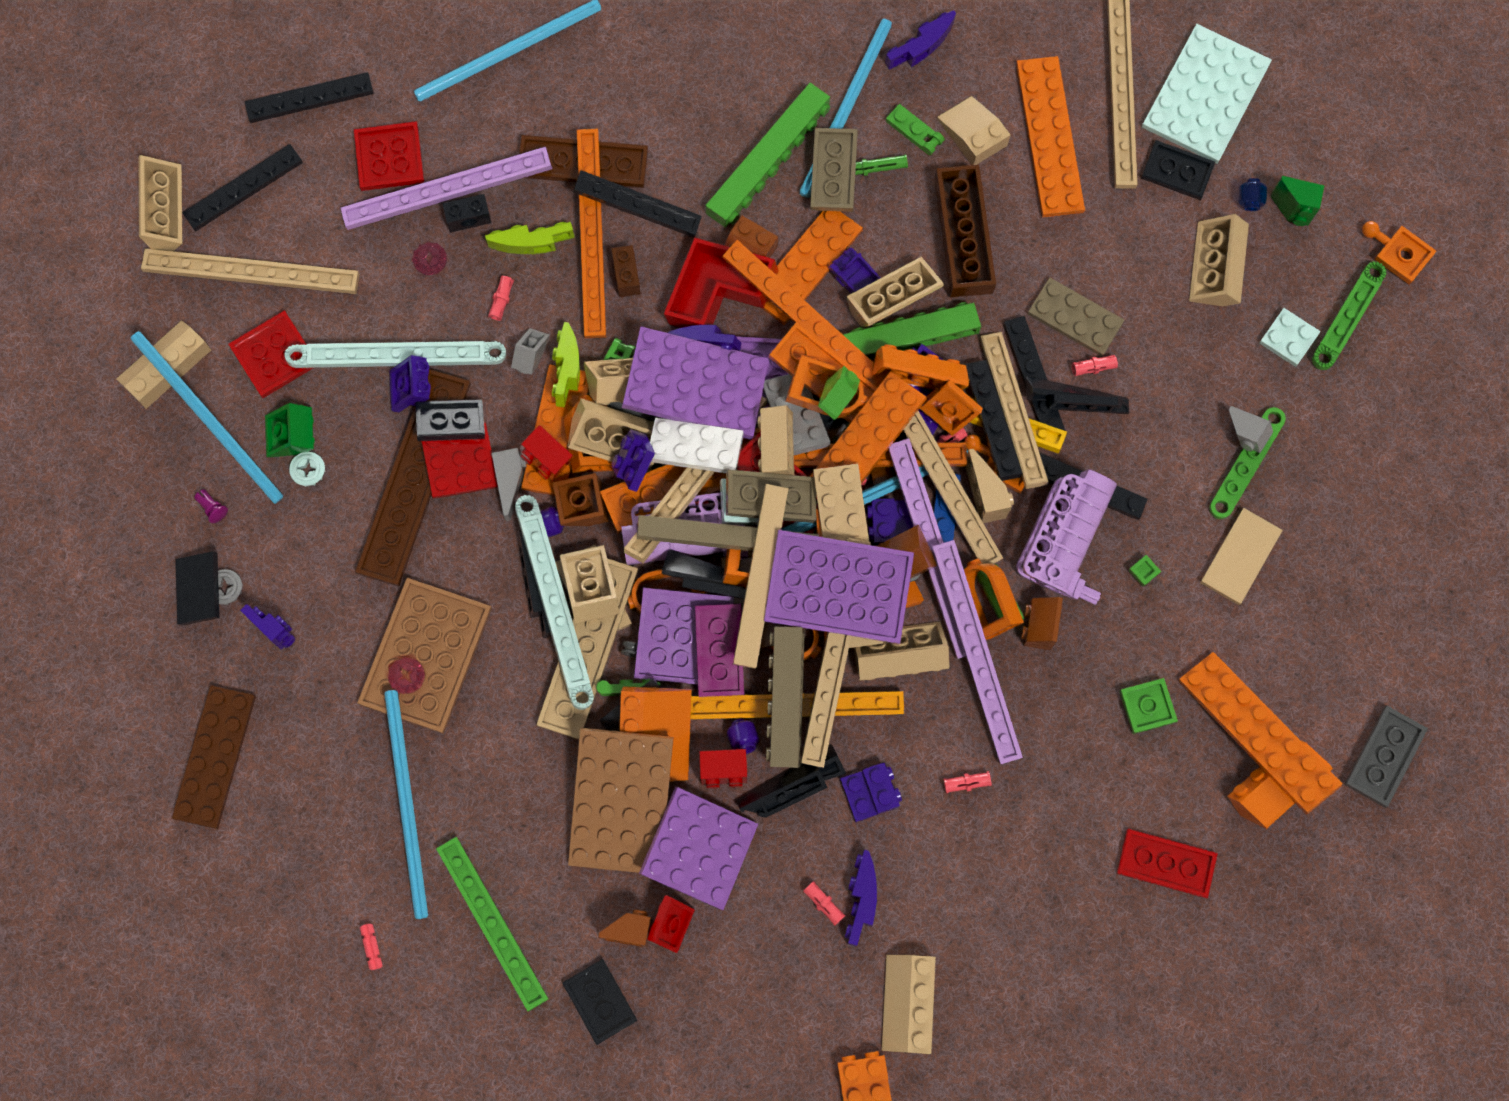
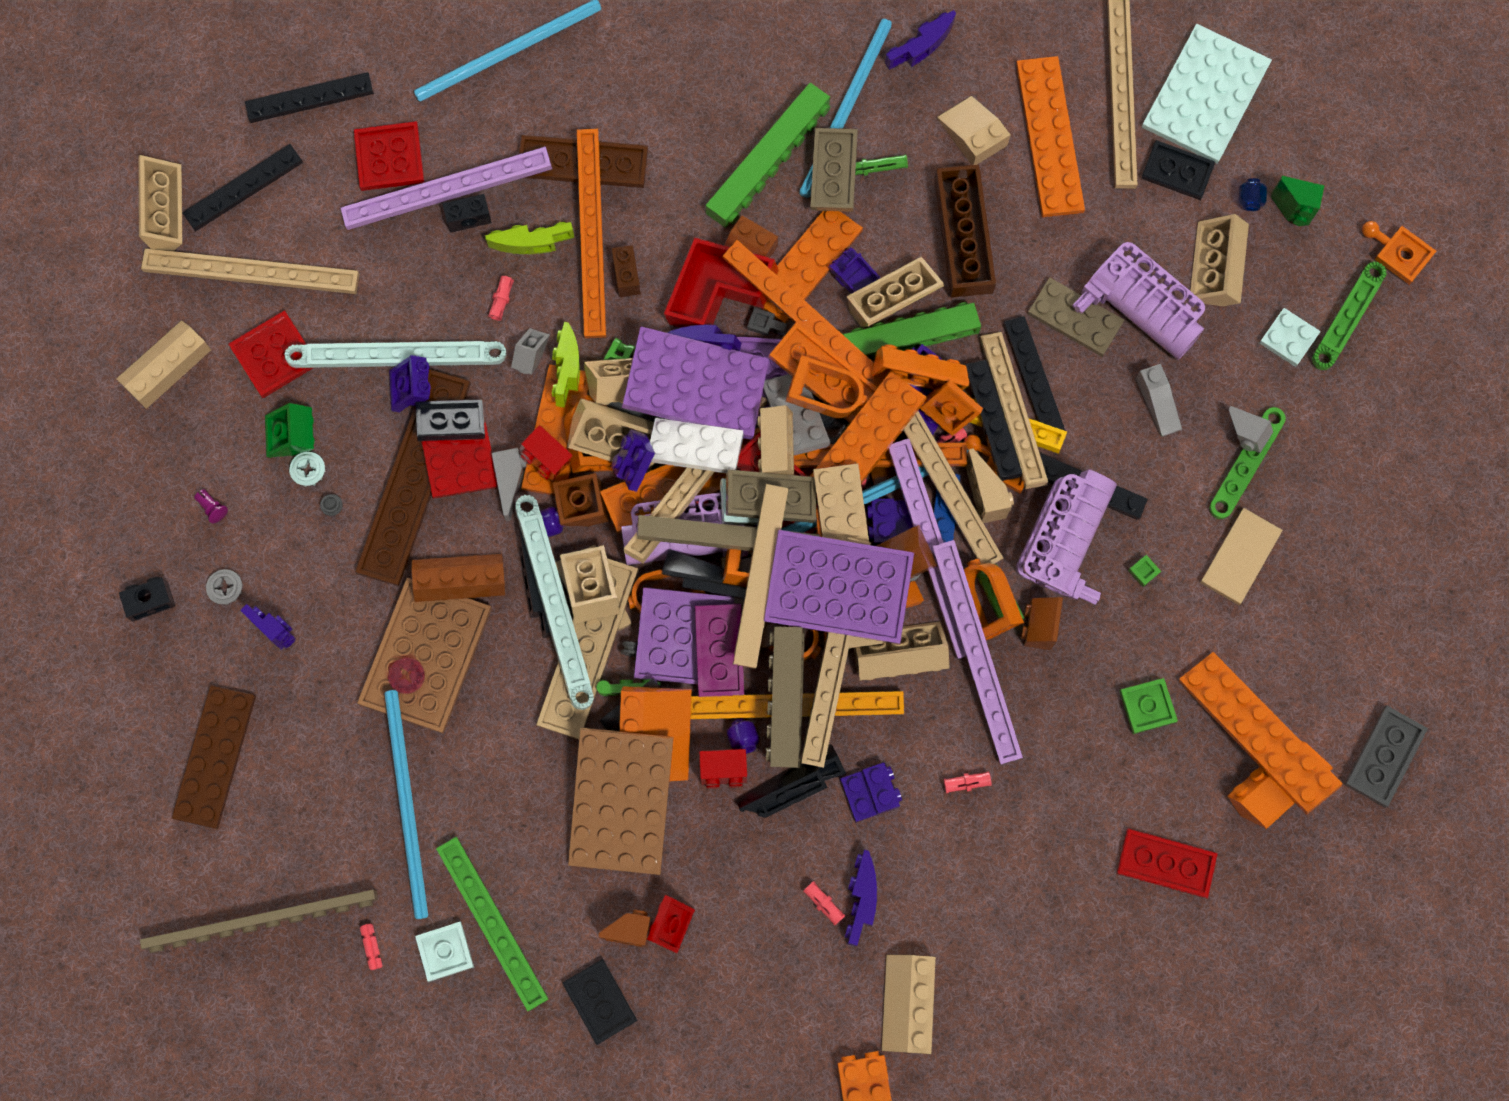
medium azure axle [131,331,283,504] -> none
black tile [175,551,220,625] -> none
clear pink gear [412,241,447,275] -> none
black plate [573,170,702,238] -> none
medium lavender plate [639,787,758,910] -> none
bright green slope [818,366,860,420] -> none
bright green plate [886,104,945,156] -> none
black wedge [1025,376,1129,414] -> none
coral pin [1072,355,1118,376] -> none
none -> black brick [119,577,176,622]
none -> dark tan plate [140,890,379,953]
none -> dark grey plate [320,494,343,516]
none -> dark orange slope [412,554,505,602]
none -> light aqua plate [415,922,474,982]
none -> dark grey plate [747,308,787,336]
none -> lavender piece [1072,242,1205,360]
none -> light grey slope [1136,364,1182,437]

